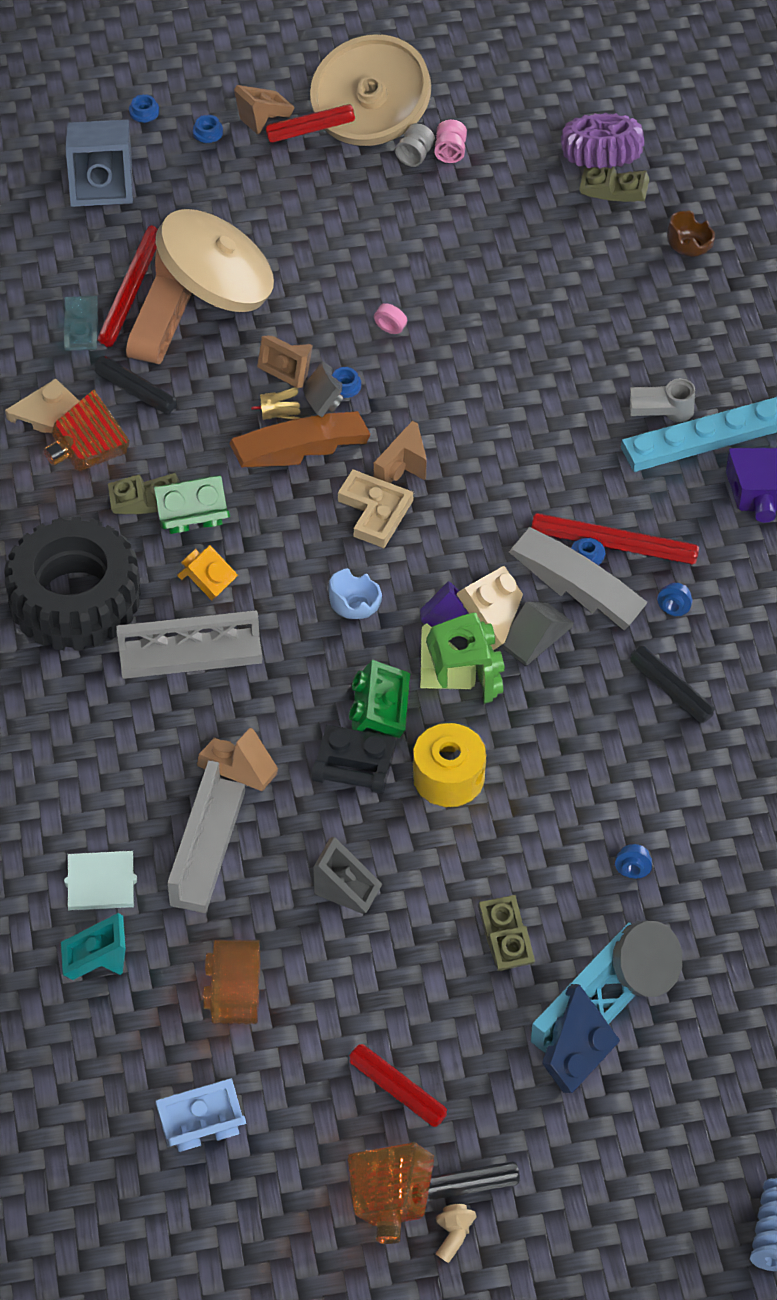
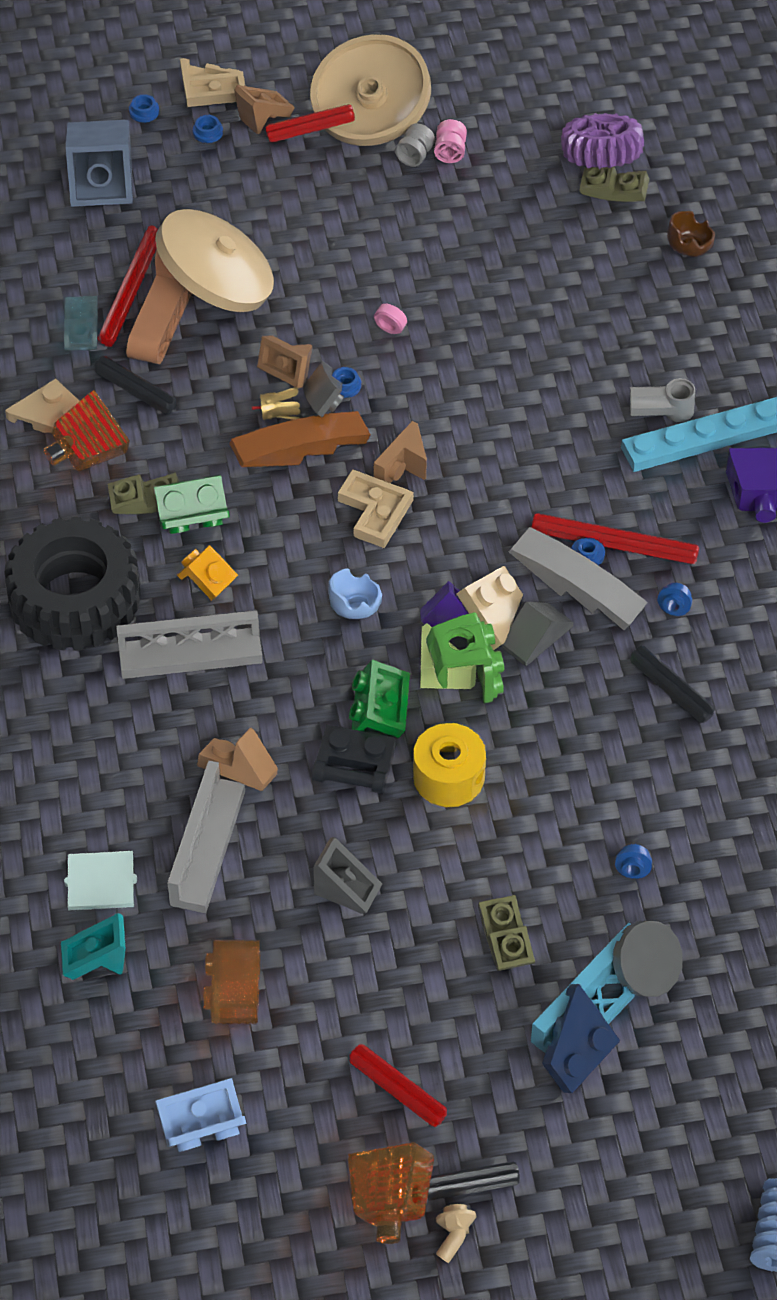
none -> tan wing [180,58,245,107]

